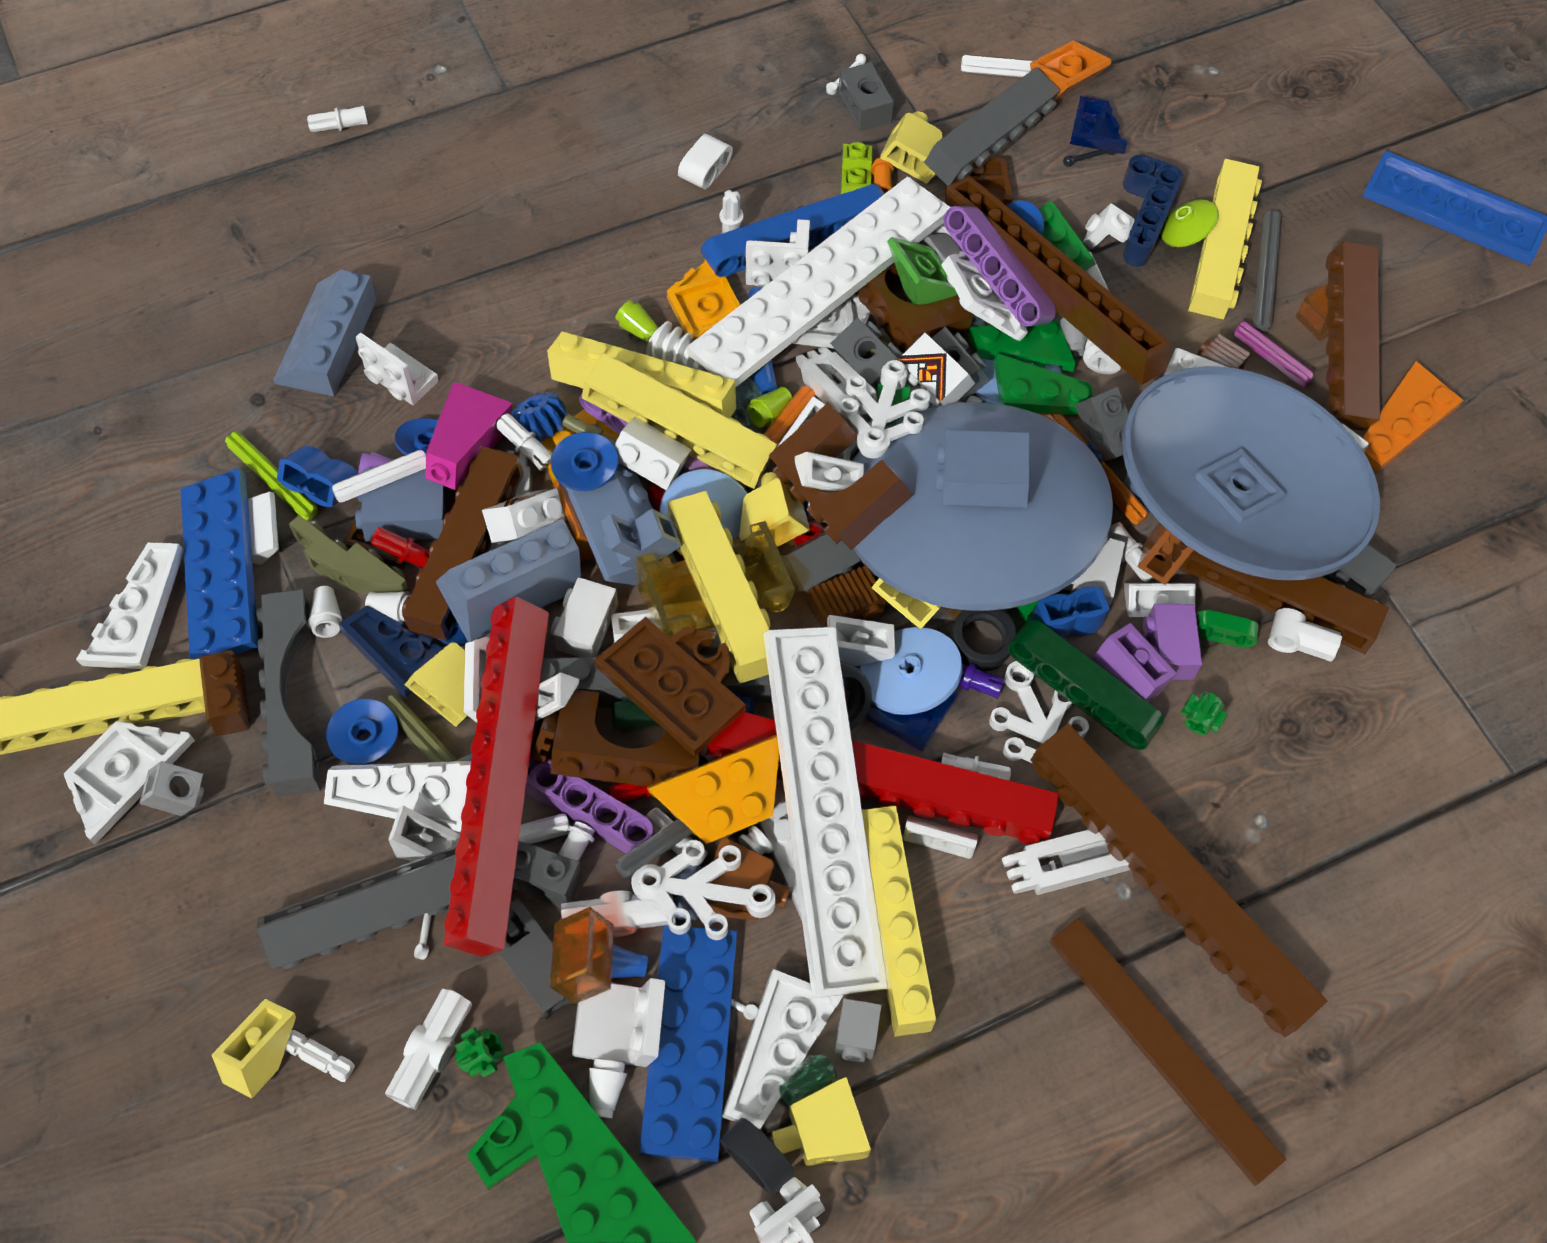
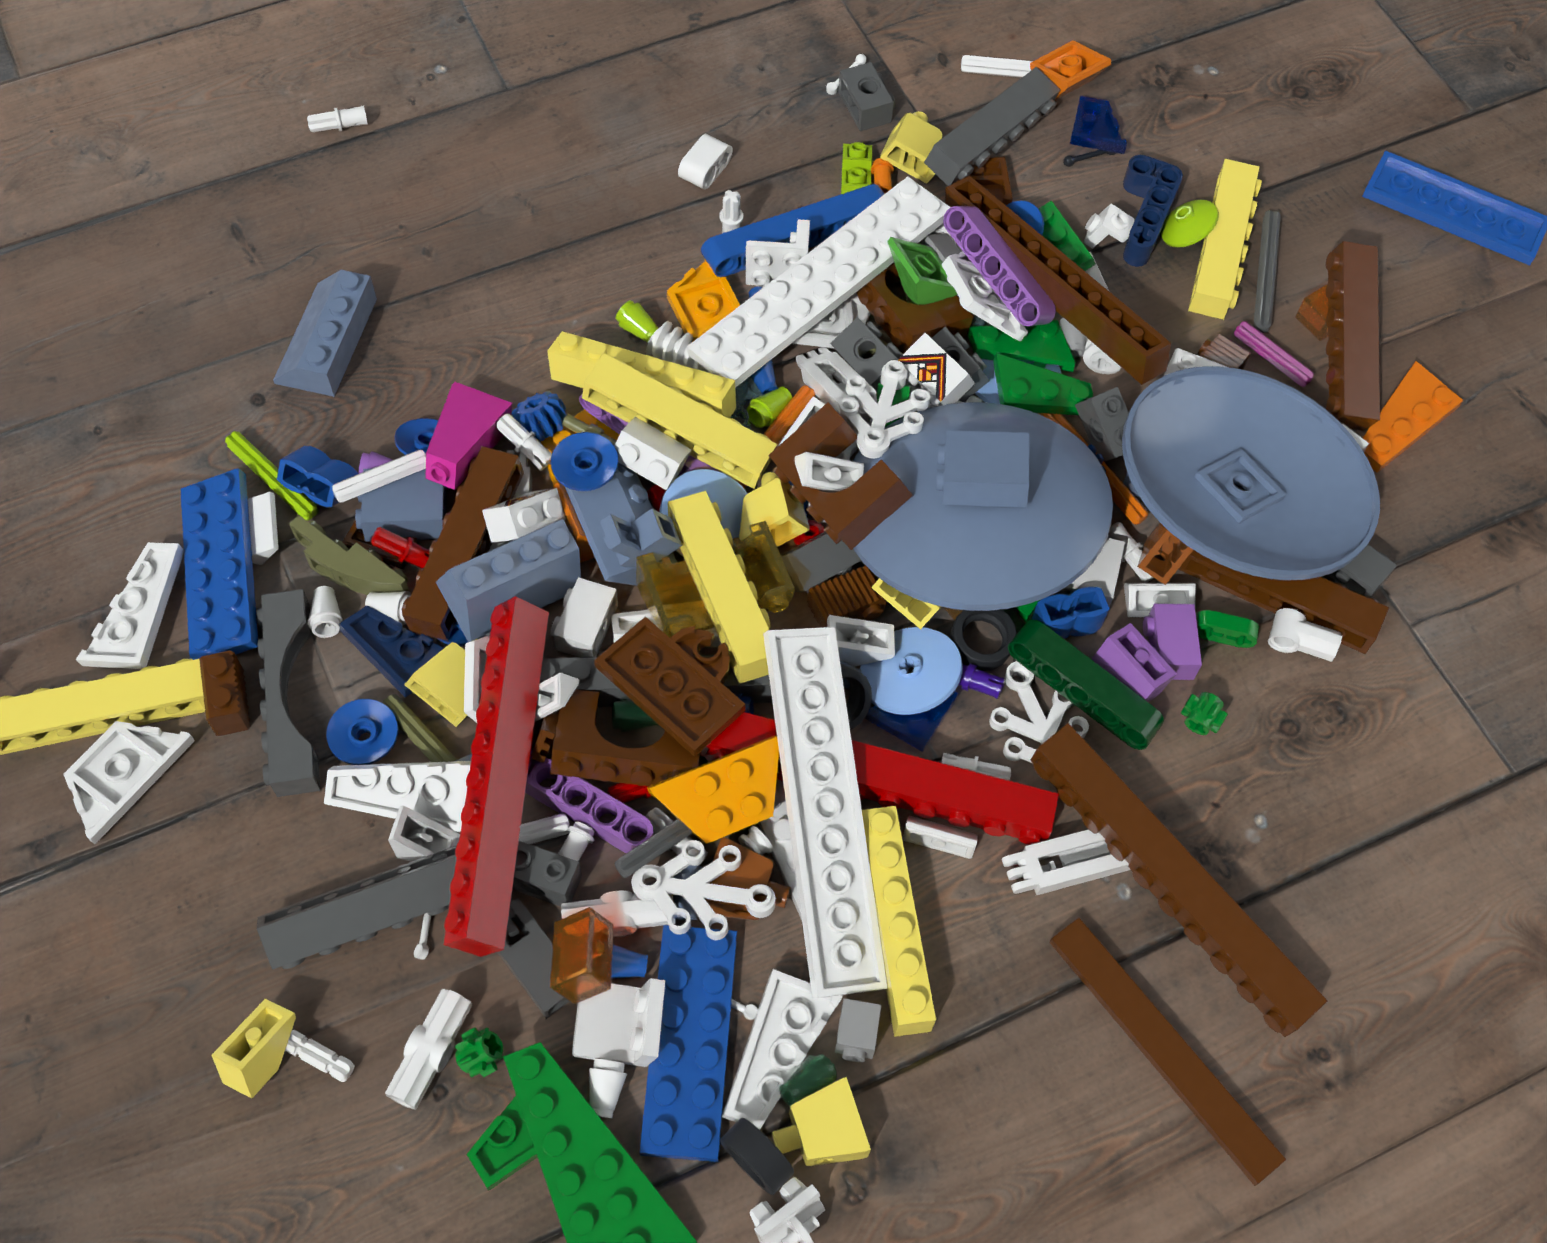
light grey brick [139,761,204,816] -> none
white bracket [356,333,439,406] -> none

